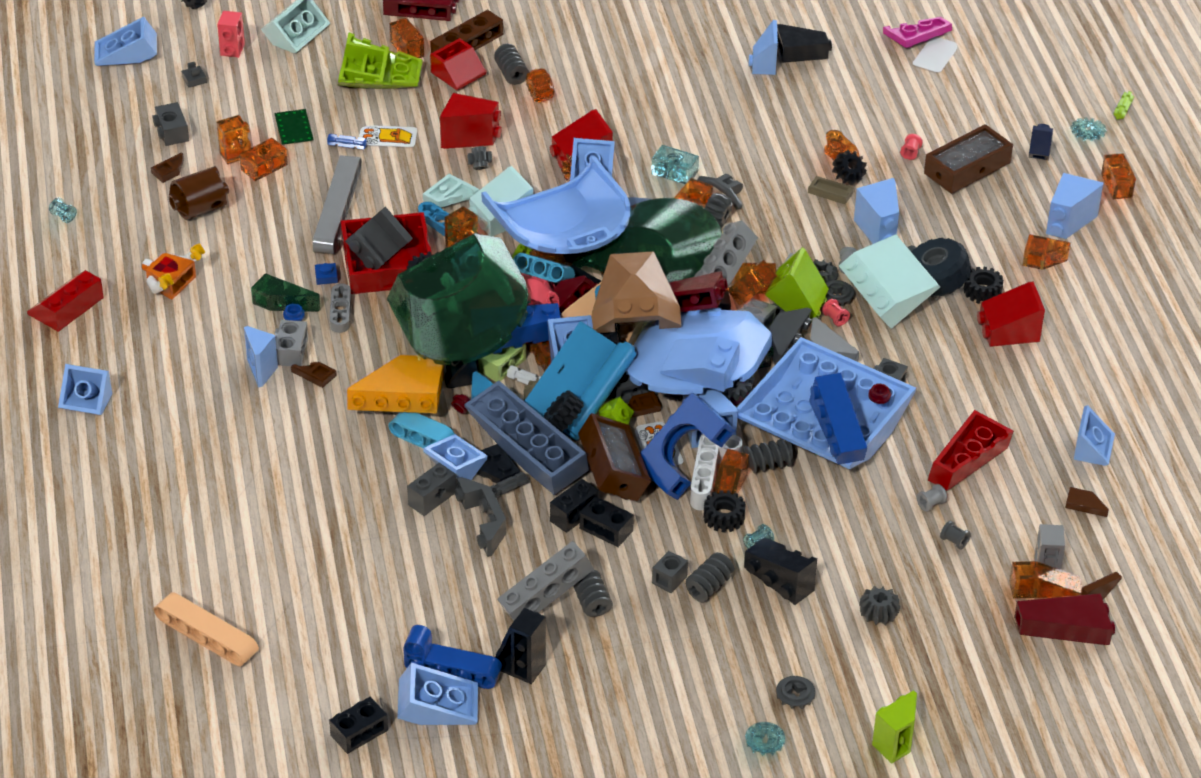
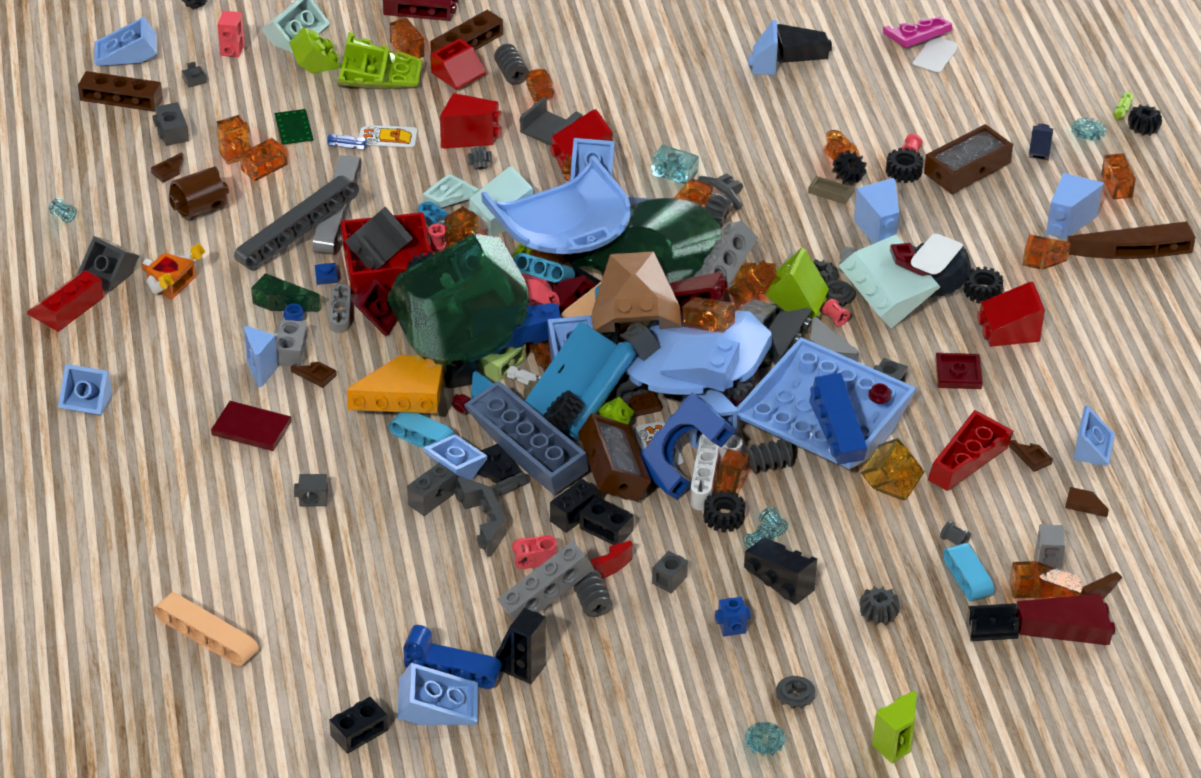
dark grey piece [685,552,735,603] -> none
light grey bush [917,484,947,512] -> none
none -> dark grey slope [77,236,139,291]
none -> reddish brown brick [78,71,163,112]
none -> dark red tile [211,401,292,451]
none -> dark grey beam [234,175,359,270]
none -> lime slope [289,27,342,74]
none -> dark grey brick [294,474,328,507]
none -> dark red slope [351,278,404,336]
none -> coral bush [428,224,447,252]
none -> coral piece [512,535,557,569]
none -> dark grey panel [519,97,582,146]
none -> red slope [591,540,632,579]
none -> dark grey brick [621,322,660,361]
none -> clear orange brick [683,297,735,333]
none -> blue brick [715,597,751,637]
none -> clear light blue bush [759,506,788,537]
none -> clear yellow slope [860,438,925,501]
none -> black tyre [886,148,923,183]
none -> dark red tile [890,243,942,276]
none -> white sticker [911,233,963,274]
none -> dark red tile [935,353,982,389]
none -> medium azure beam [943,543,994,602]
none -> black hinge [966,603,1019,642]
none -> reddish brown tile [1009,440,1053,472]
none -> reddish brown slope [1065,221,1196,259]
none -> black gear [1128,104,1162,136]

